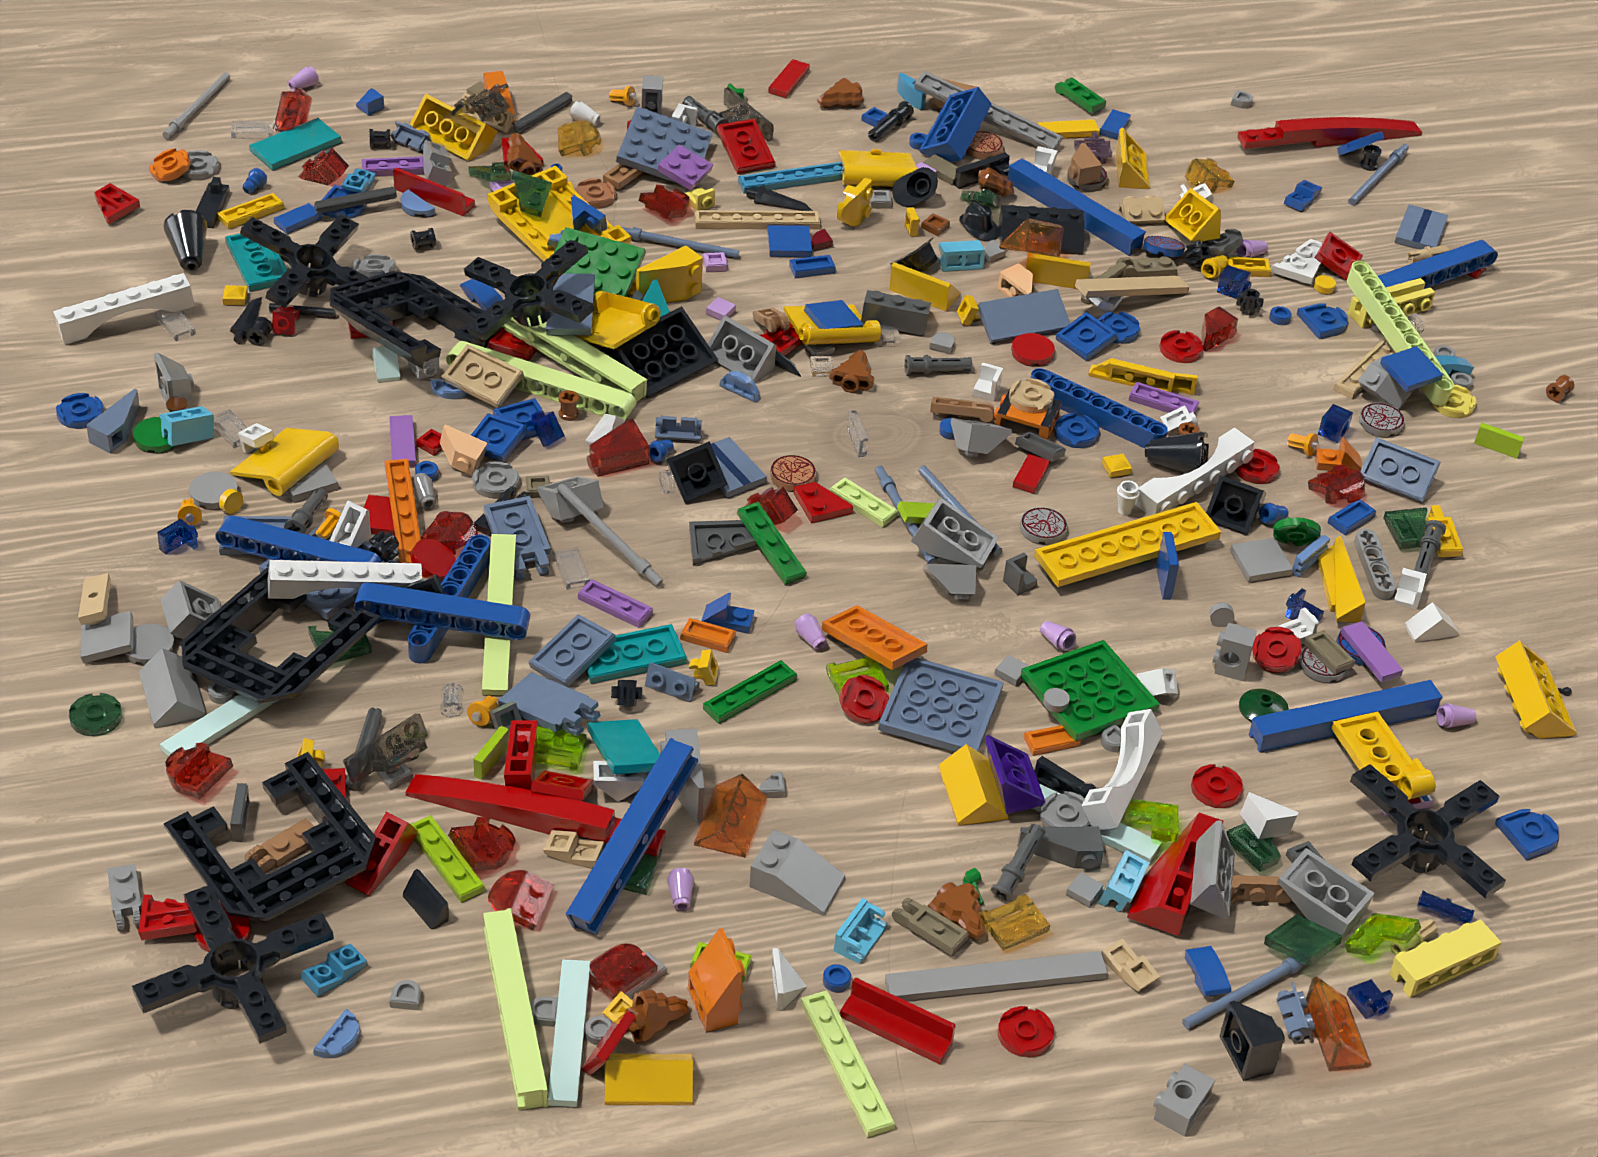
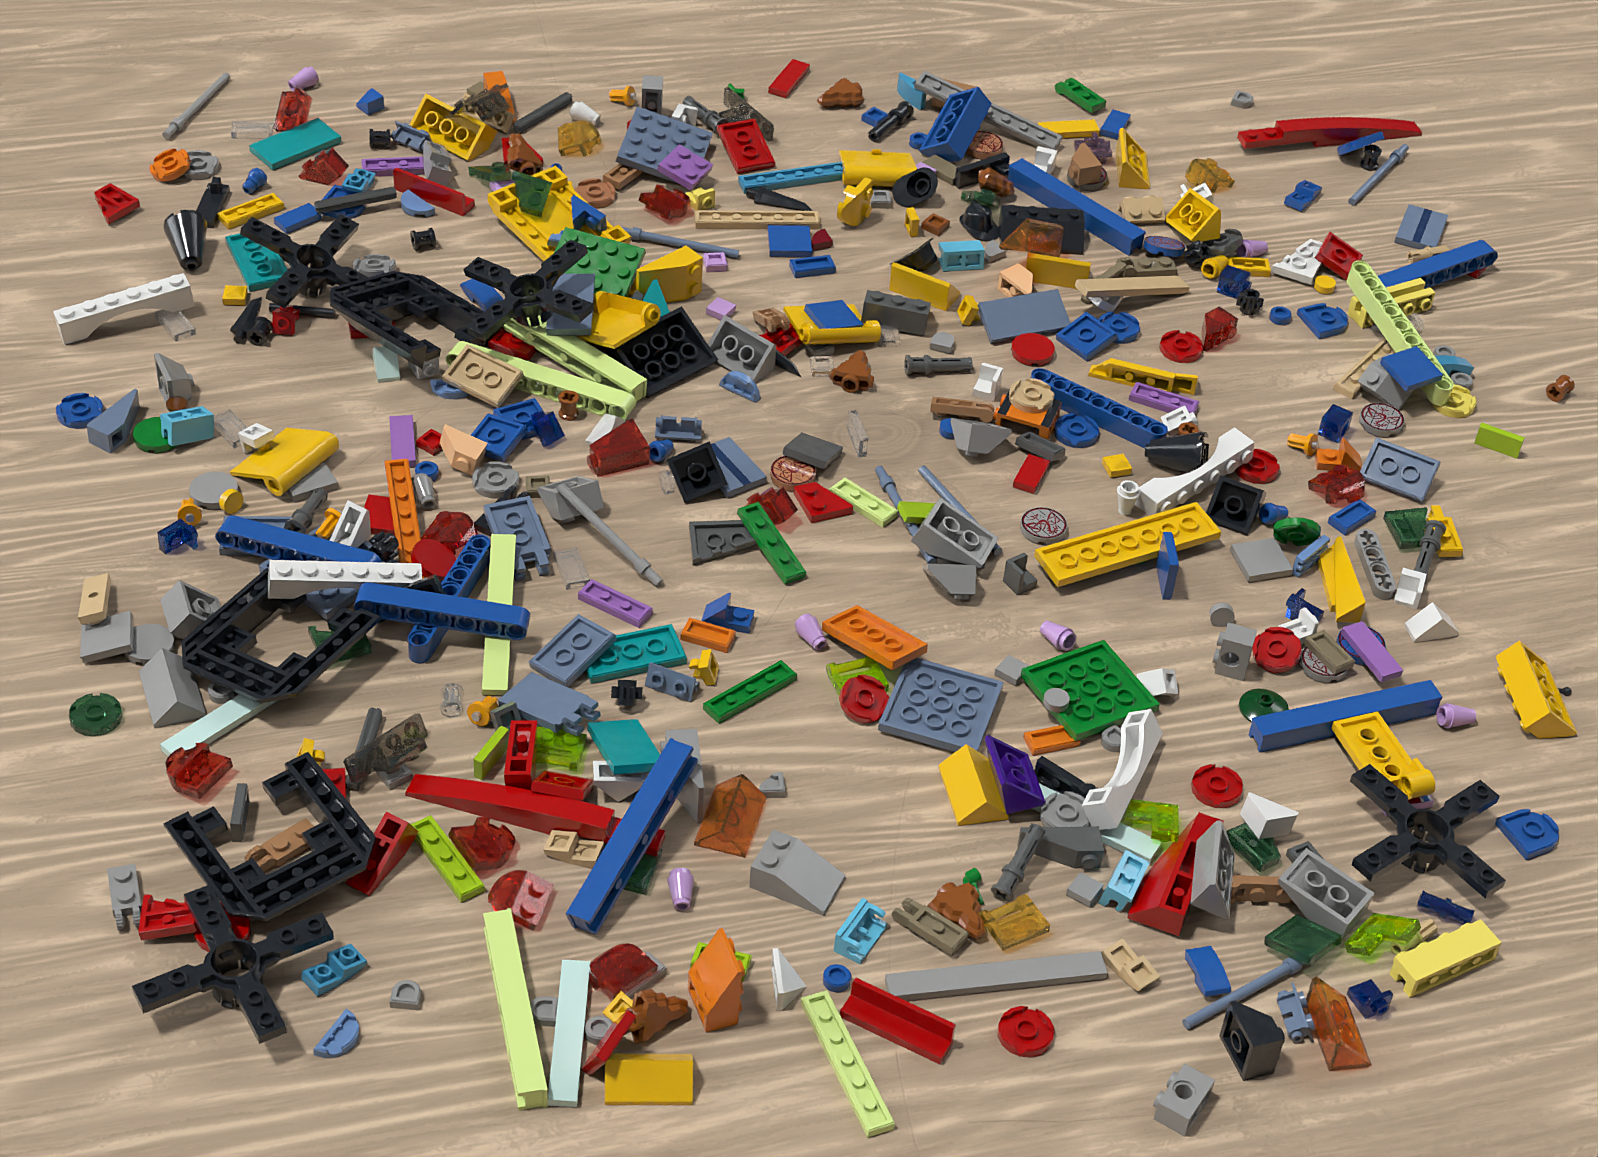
black slope [403,869,449,929] -> none
none -> dark grey tile [783,432,843,469]

